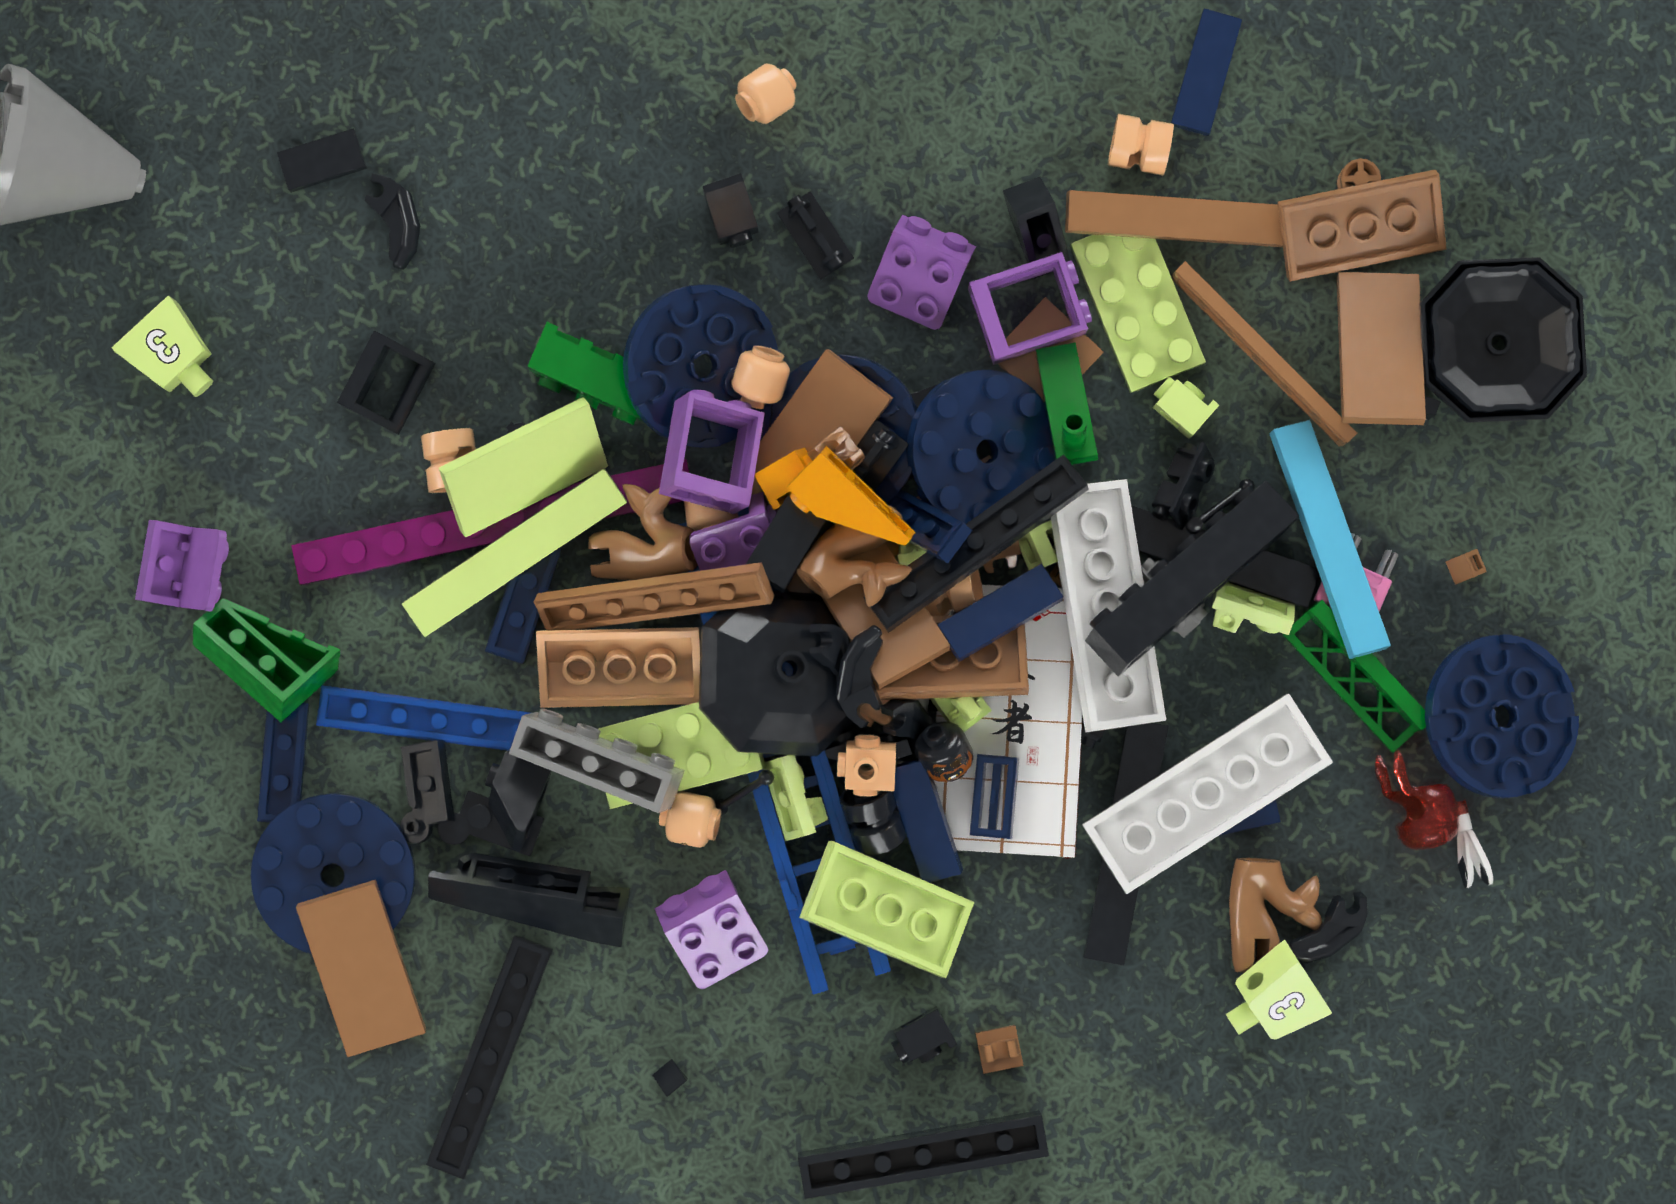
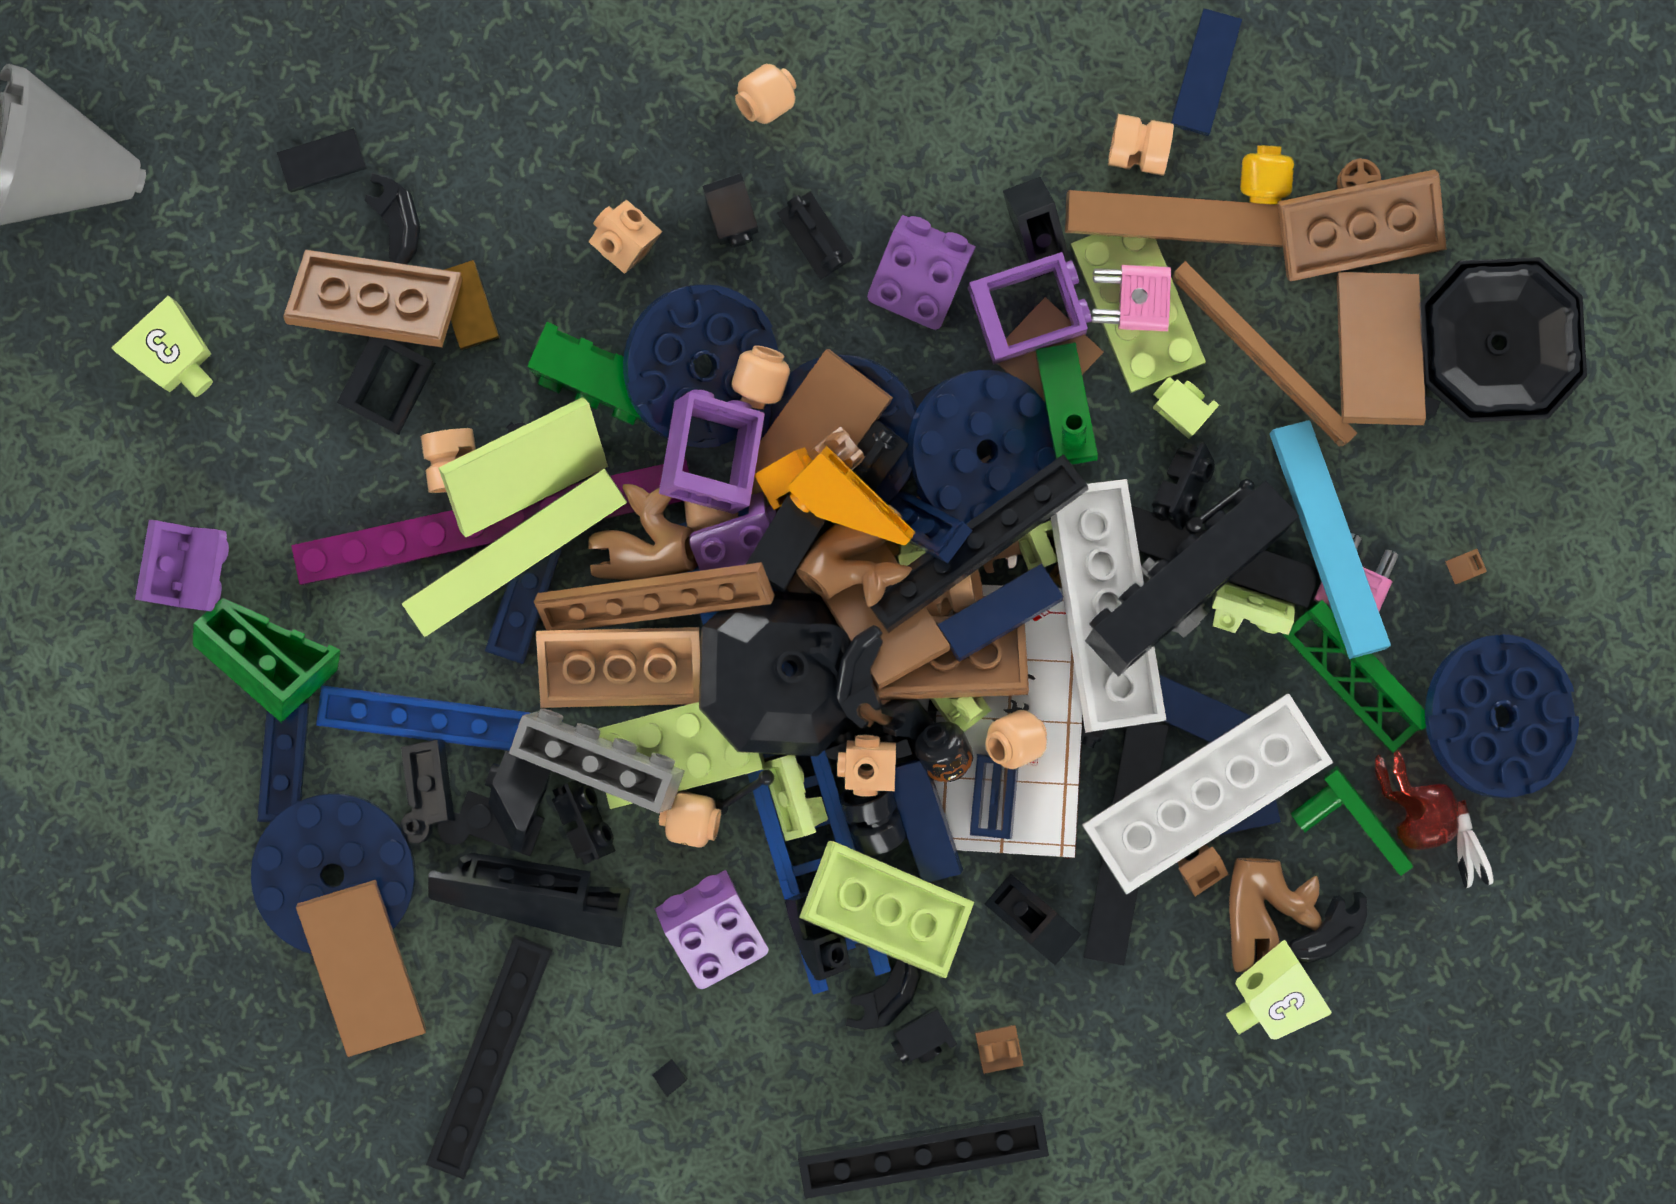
none -> medium nougat tile [283,250,462,347]
none -> pearl gold tile [444,260,500,350]
none -> black hinge [552,780,616,865]
none -> light nougat brick [589,200,663,274]
none -> black slope [785,890,851,981]
none -> black piece [846,960,921,1030]
none -> light nougat head [985,710,1047,769]
none -> black slope [985,873,1082,965]
none -> bright pink piece [1091,265,1171,331]
none -> dark blue tile [1159,675,1251,742]
none -> medium nougat tile [1177,844,1228,897]
none -> yellow head [1240,145,1294,204]
none -> green piece [1290,766,1414,876]

